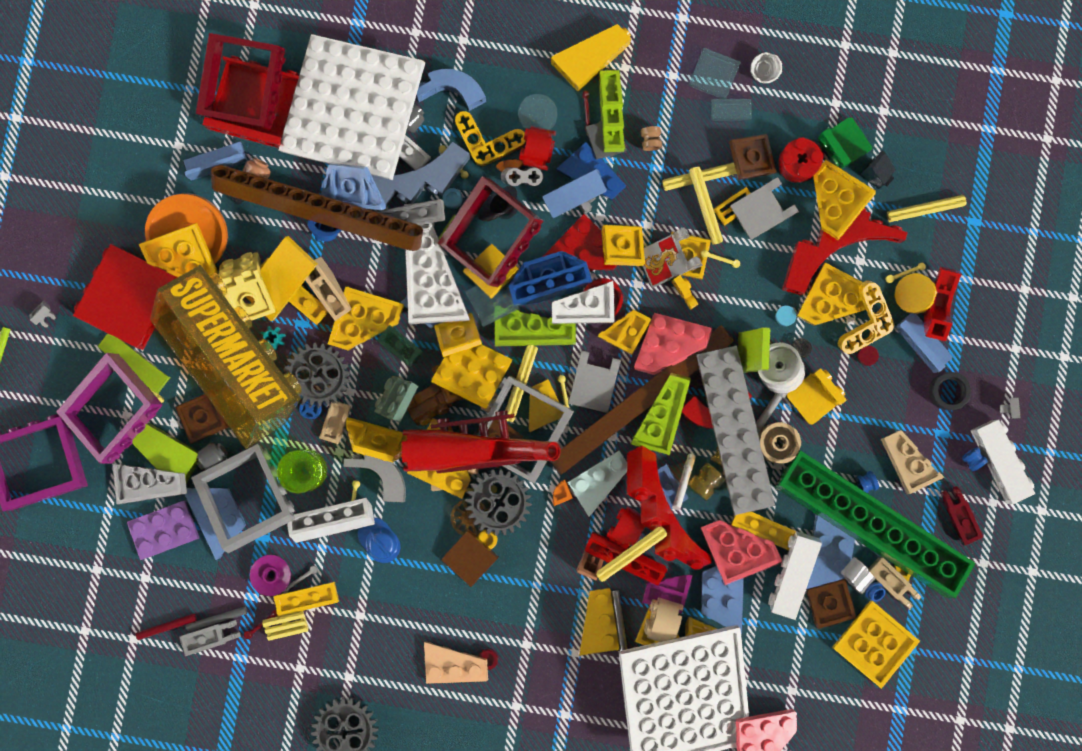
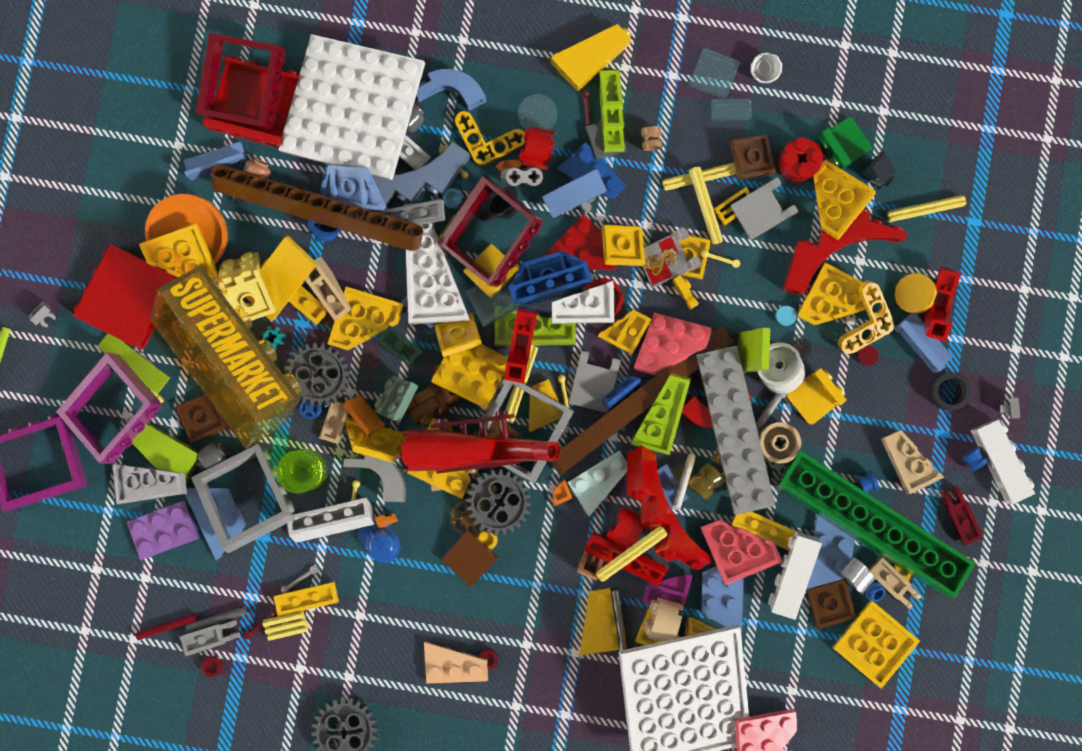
magenta dish [250,555,291,596] -> none
light yellow hinge [885,263,926,283] -> none
none -> dark red tile [201,655,223,677]
none -> orange tile [343,395,385,435]
none -> orange tile [375,513,398,529]
none -> red arch [504,307,538,384]
none -> blue slope [601,376,641,411]

